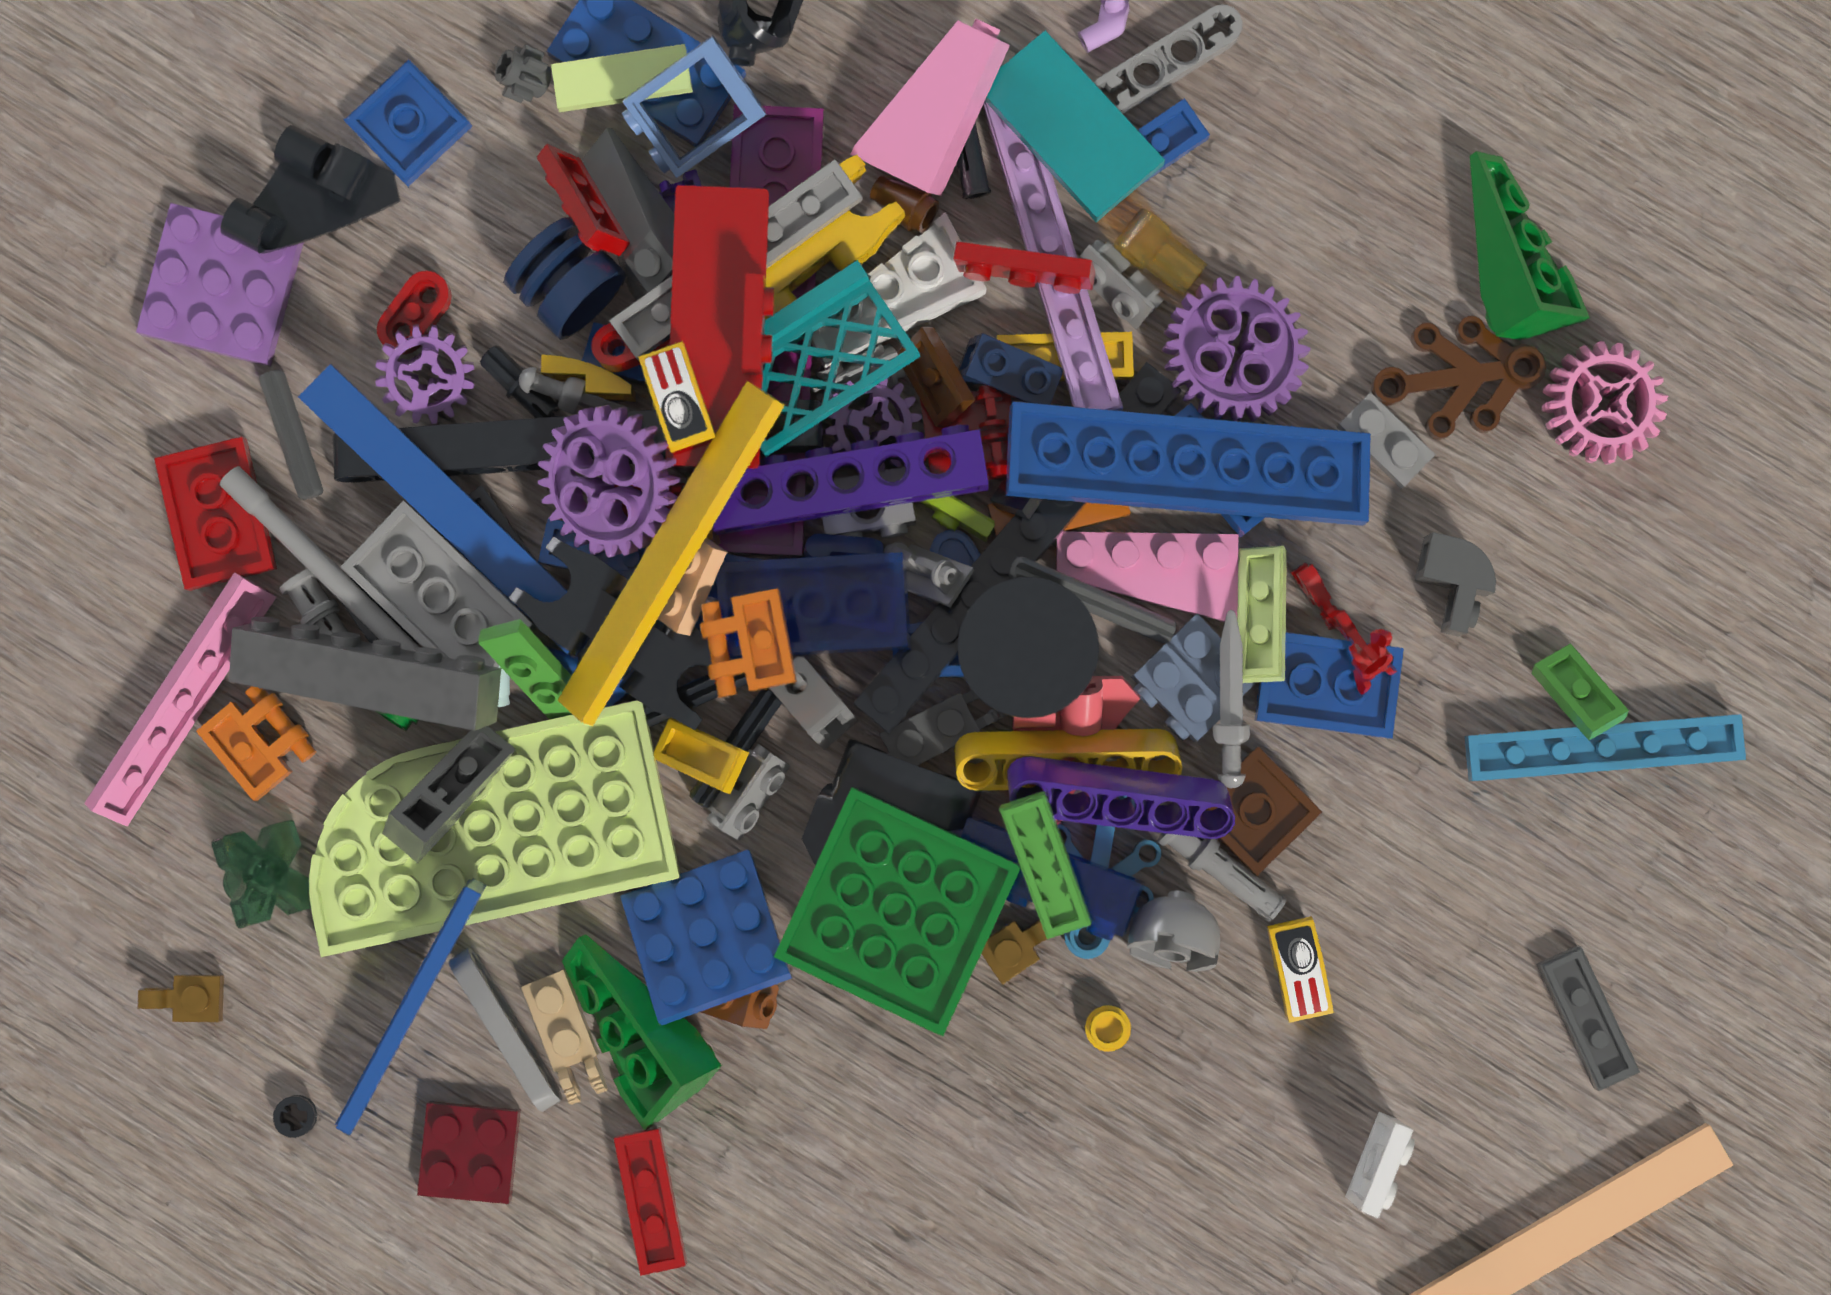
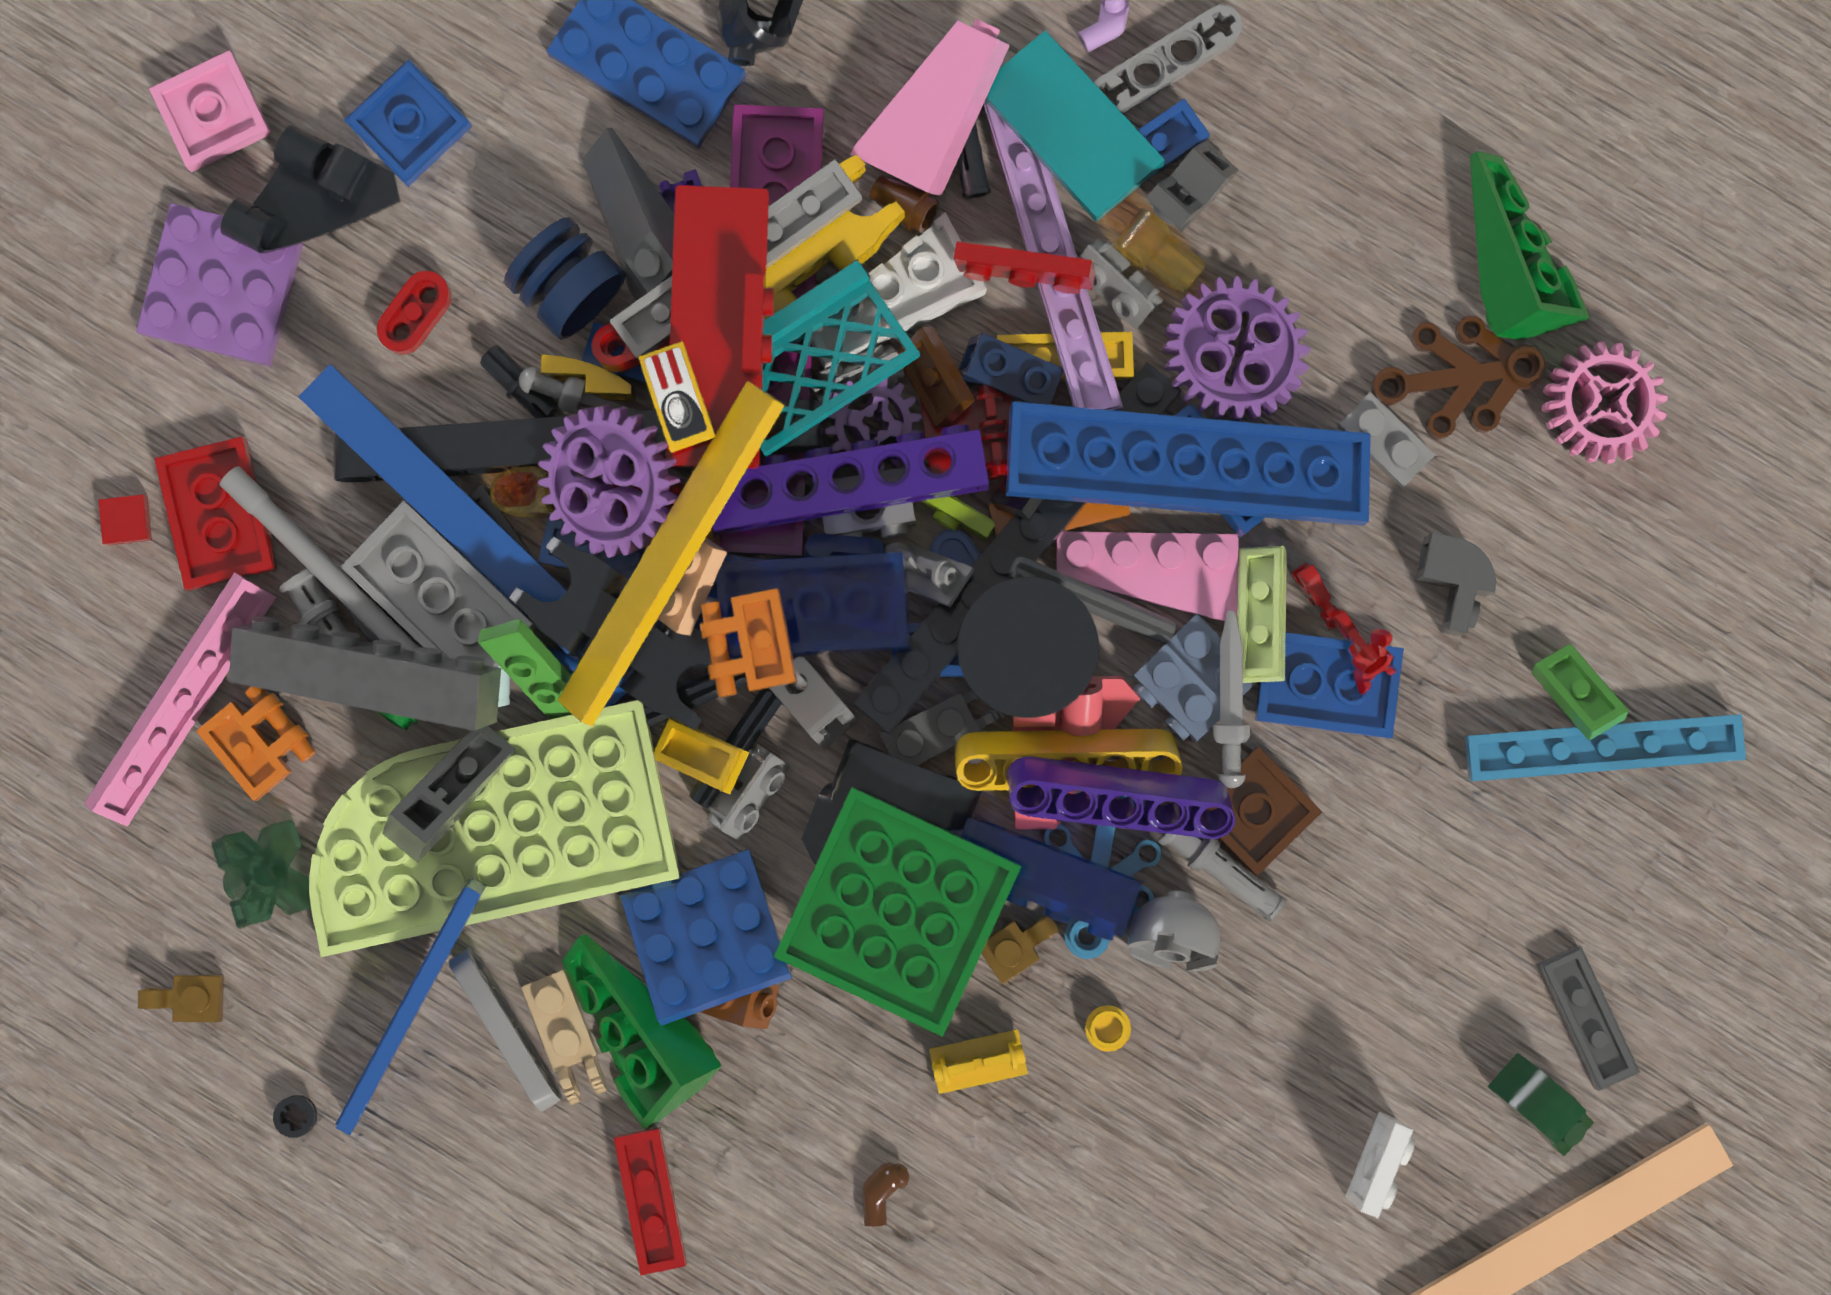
dark grey axle [259,370,323,500] -> none
medium lavender gear [375,324,474,424] -> none
dark red plate [417,1101,521,1204] -> none
dark grey gear [495,44,551,103] -> none
red plate [537,144,630,256] -> none
yellowish green tile [551,44,693,112] -> none
medium blue window [622,35,766,178] -> none
bright green plate [1000,791,1092,939] -> none
slope [1267,916,1334,1023] -> none
none -> red tile [98,494,152,546]
none -> bright pink plate [149,50,272,172]
none -> rock [490,466,556,519]
none -> reddish brown arm [863,1162,909,1227]
none -> yellow hinge [929,1029,1028,1094]
none -> dark grey brick [1146,140,1239,232]
none -> dark green brick [1487,1052,1594,1157]

